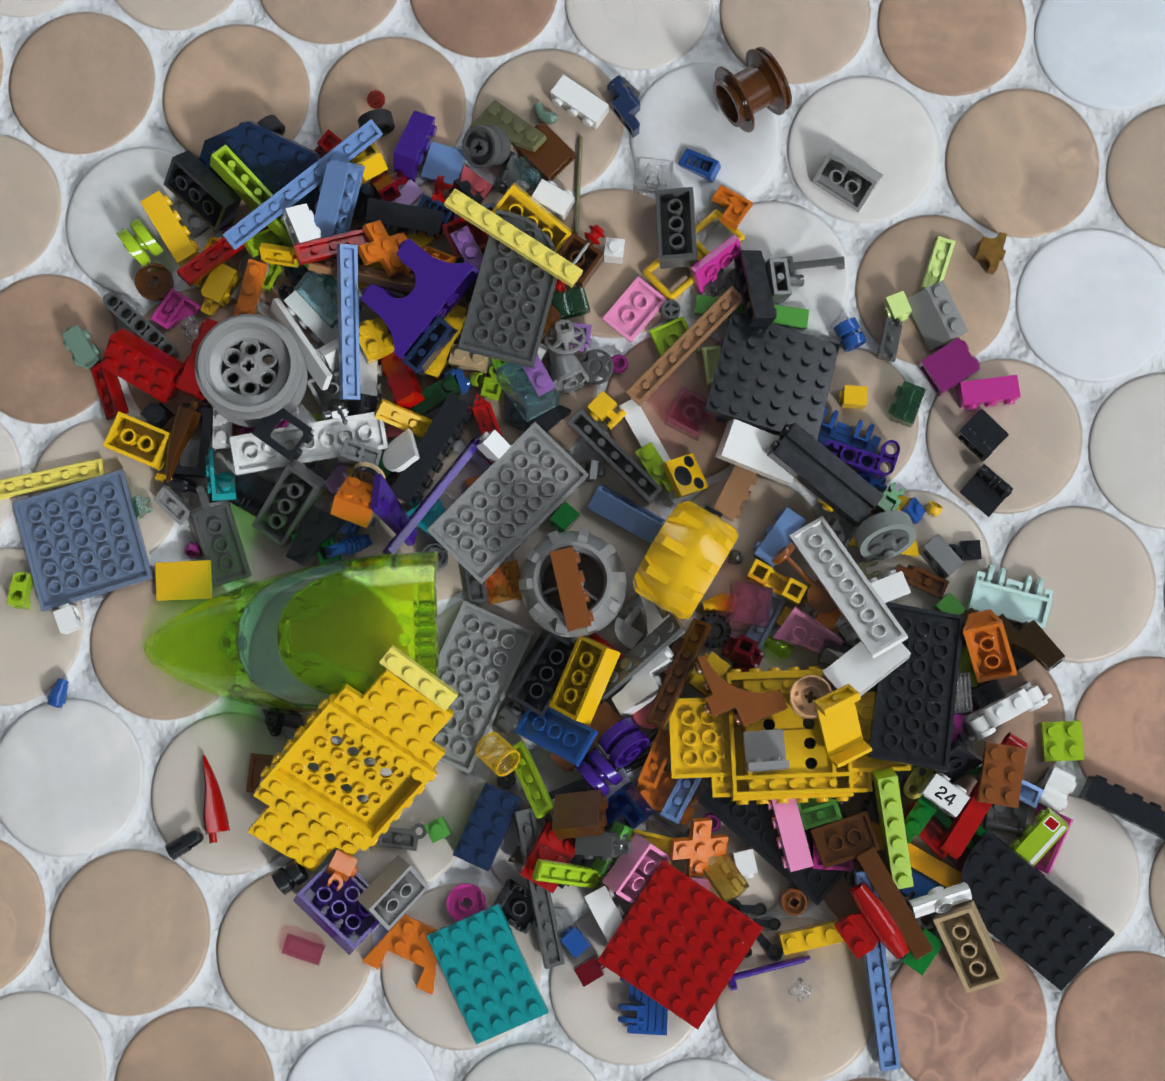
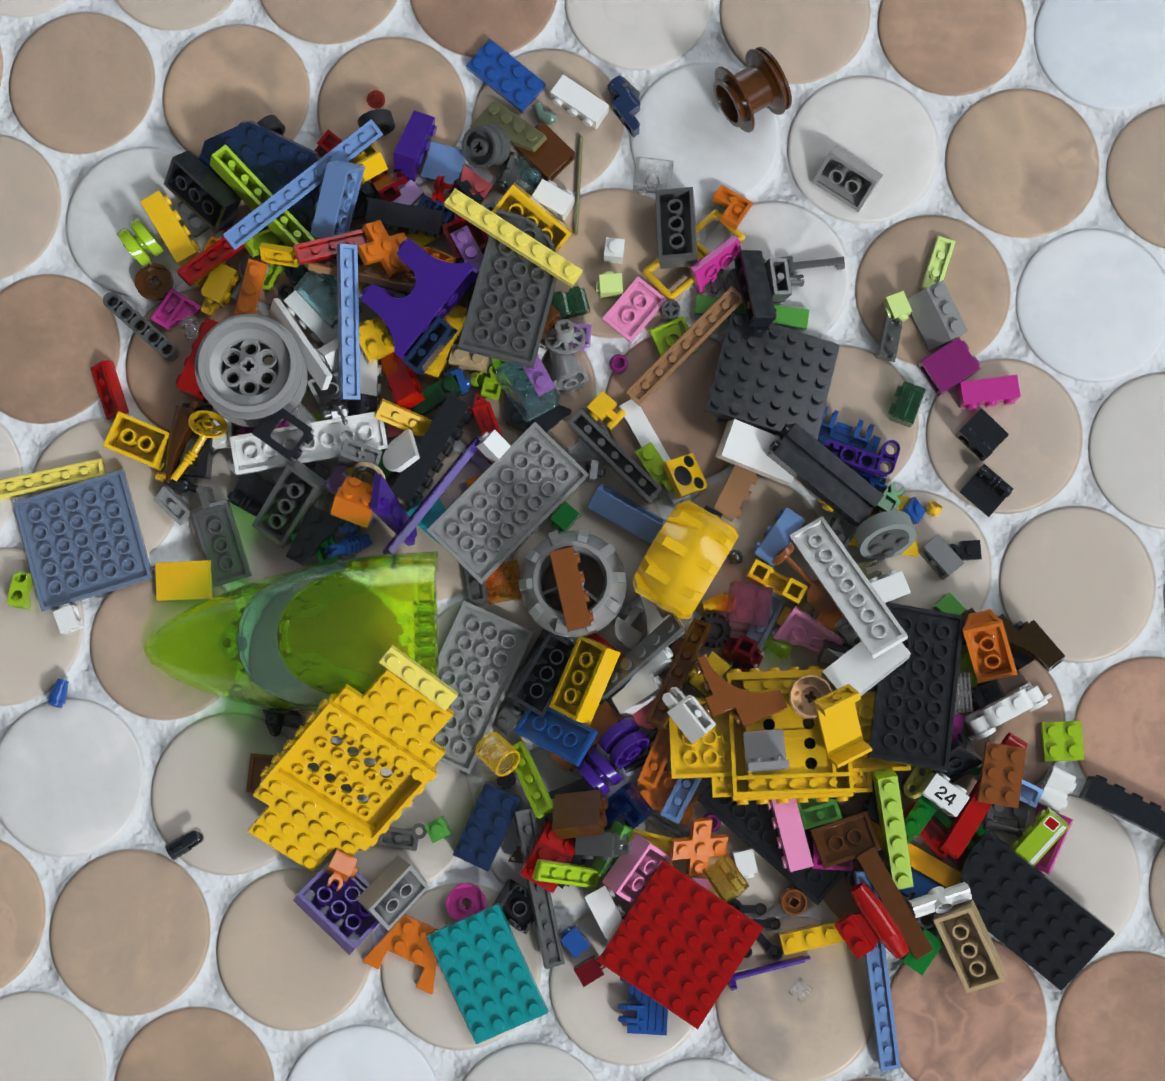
sand green brick [62,325,102,370] -> none
red brick [101,328,184,403] -> none
clear green tile [132,495,154,519] -> none
black window [140,402,174,429] -> none
magenta hinge [184,542,201,558] -> none
red piece [202,755,230,844] -> none
teal bracket [205,449,236,501] -> none
black wheel [271,859,309,895] -> none
clear pink tile [281,933,326,965] -> none
white brick [282,203,321,245] -> none
dark grey wheel [421,543,448,572] -> none
reddish brown brick [555,225,605,292] -> none
dark grey wheel [580,349,614,385] -> none
clear pink brick [664,386,712,441] -> none
blue slope [678,148,721,182] -> none
yellowish green tile [701,345,721,386] -> none
blue wheel [833,317,867,353] -> none
yellow brick [838,385,868,409] -> none
reddish brown hinge [895,564,949,599] -> none
light aqua hinge [968,565,1053,628] -> none
pearl gold brick [974,232,1007,275] -> none
none -> yellow dish [170,410,227,482]
none -> blue plate [466,39,546,114]
none -> yellowish green brick [596,271,623,298]
none -> white hinge [662,687,716,743]

